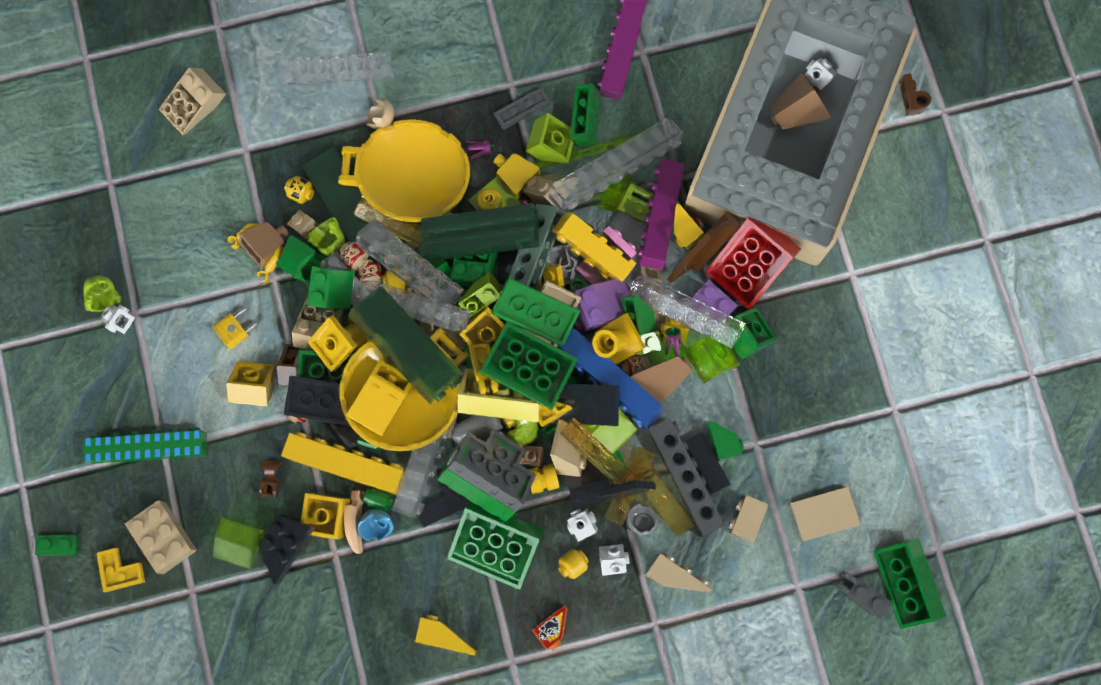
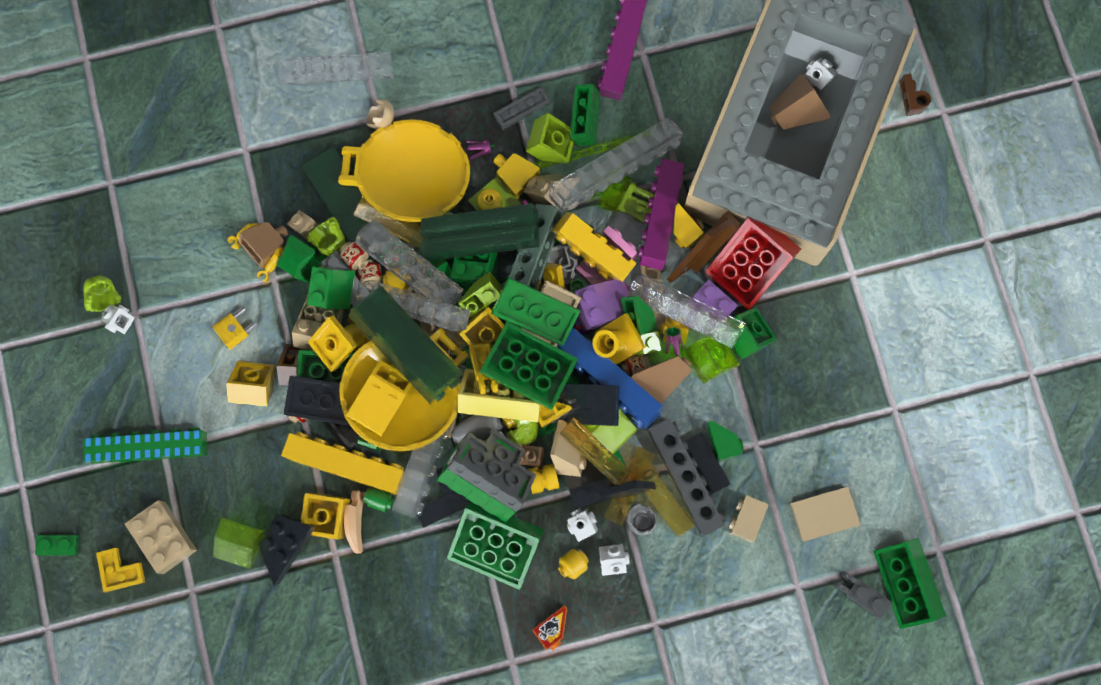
tan slope [159,67,226,135] -> none
reddish brown leg [260,460,284,498] -> none
yellow head [284,176,314,204] -> none
dark azure hair [358,509,394,541] -> none
yellow slope [415,614,477,655] -> none
tan slope [644,553,712,592] -> none

